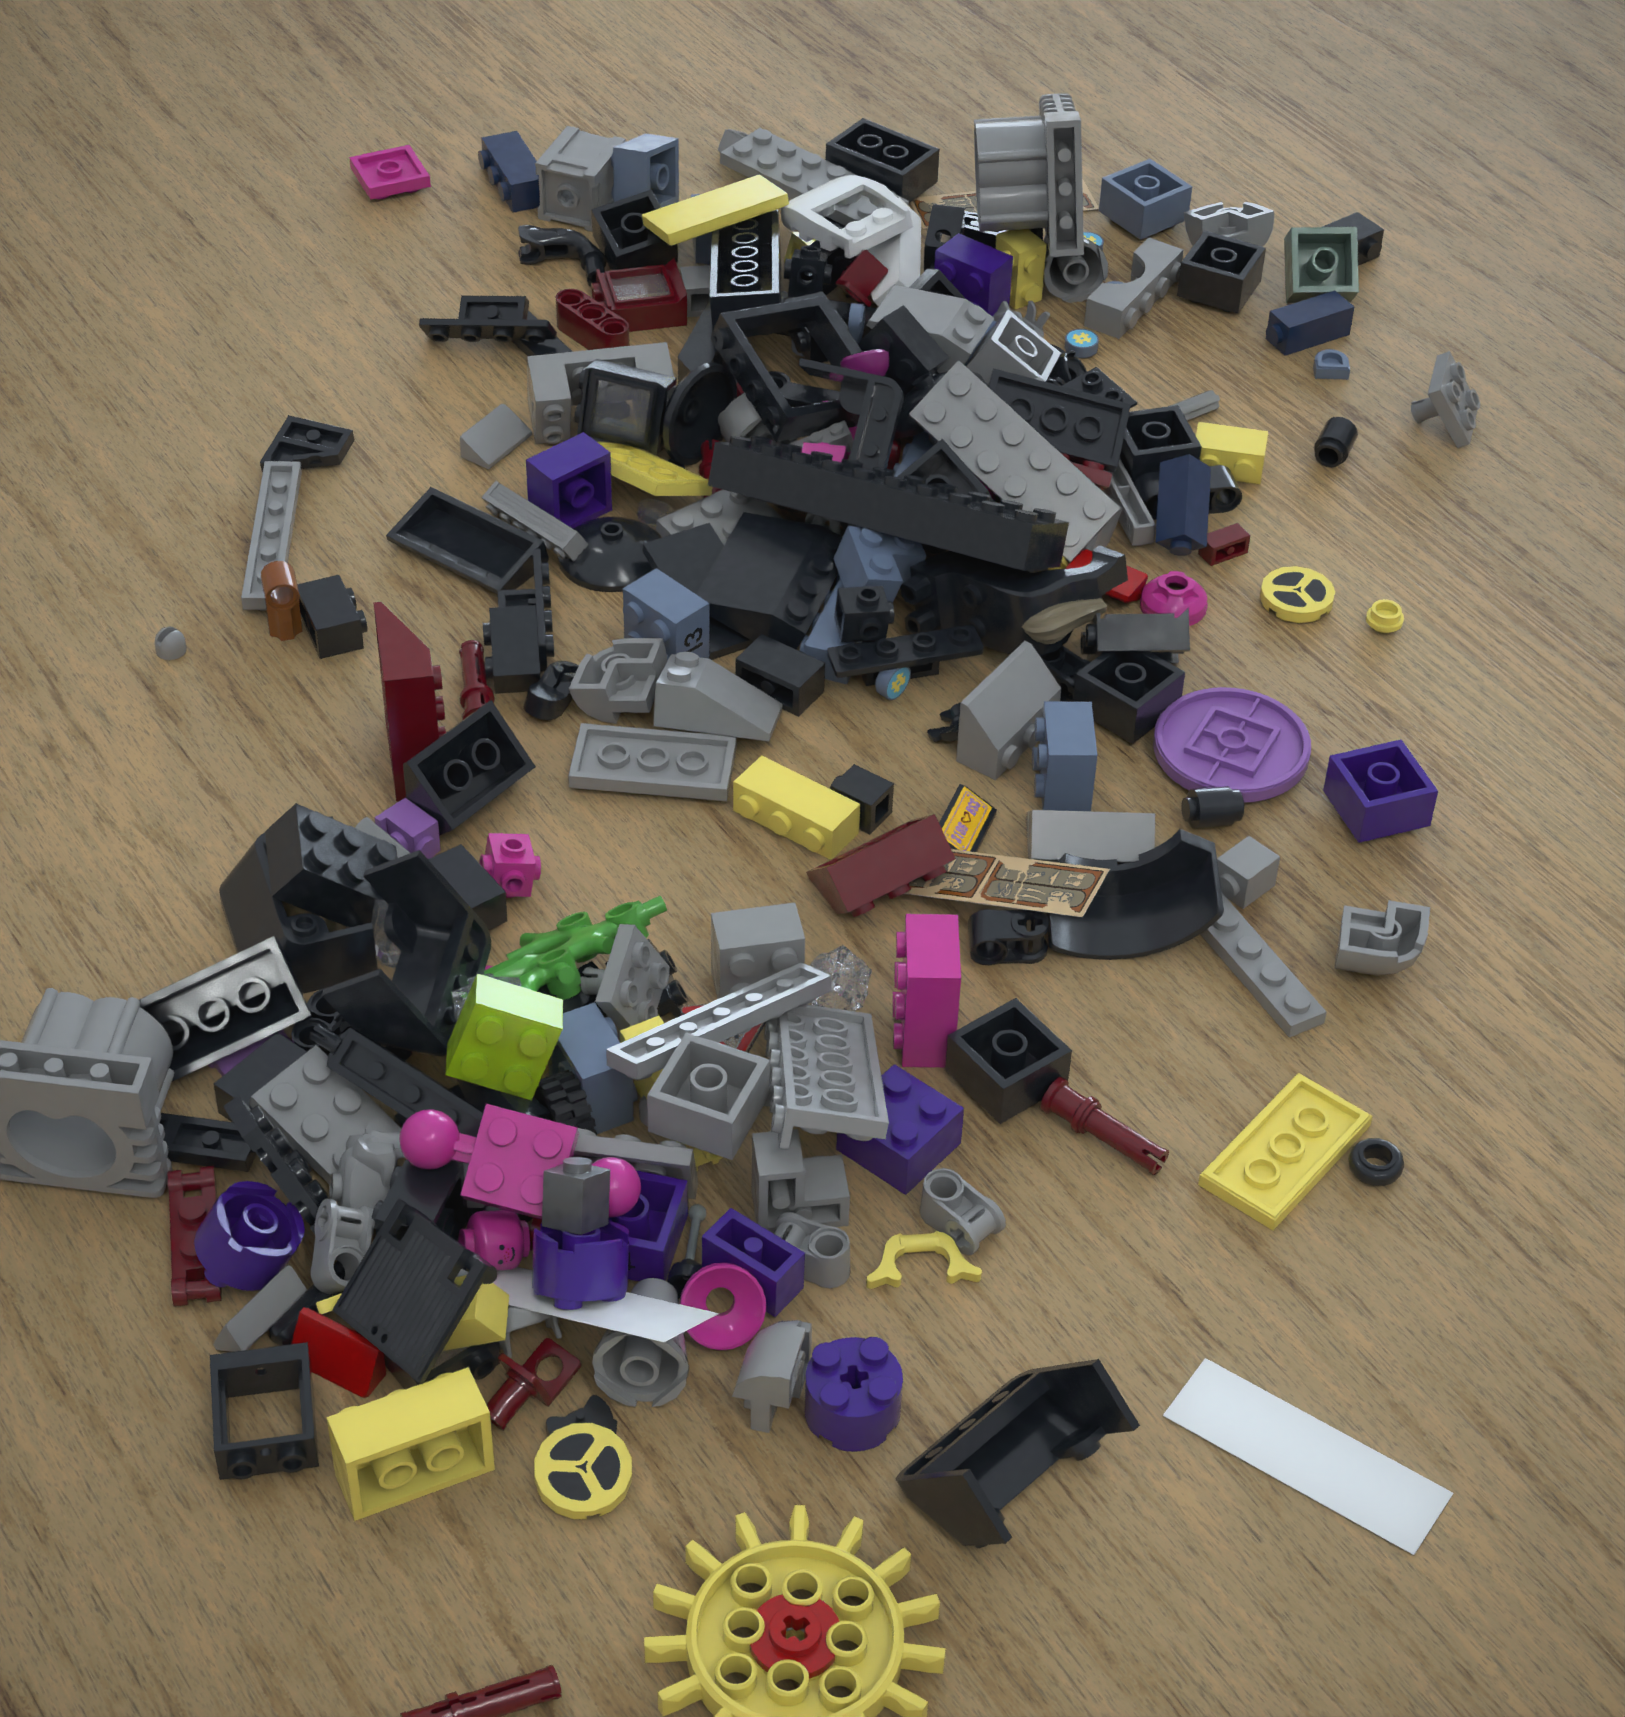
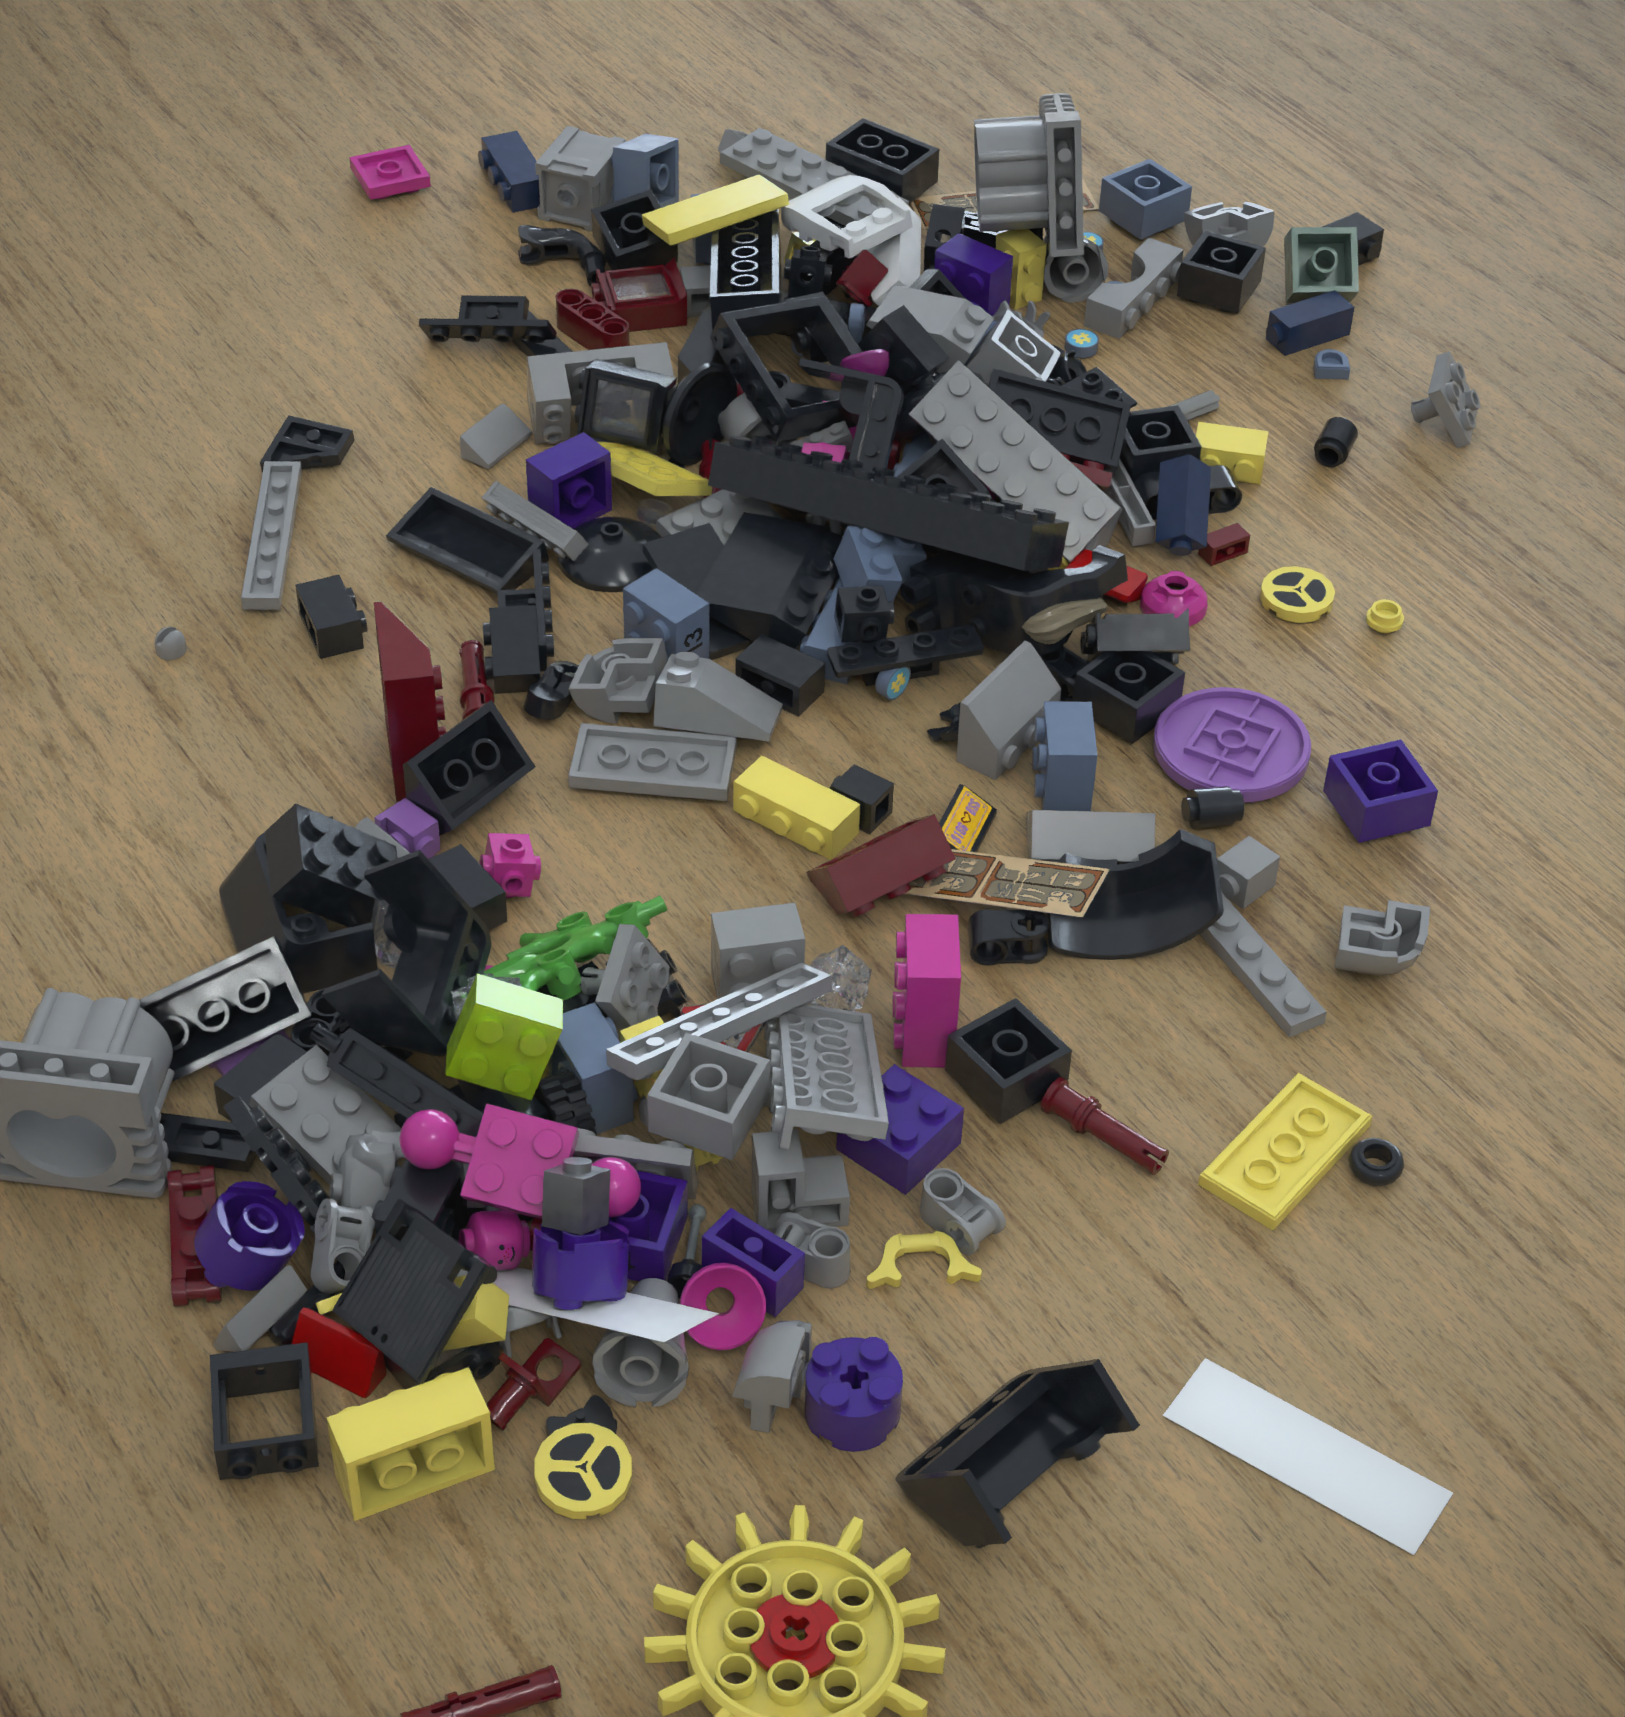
dark orange piece [261,561,303,641] -> none

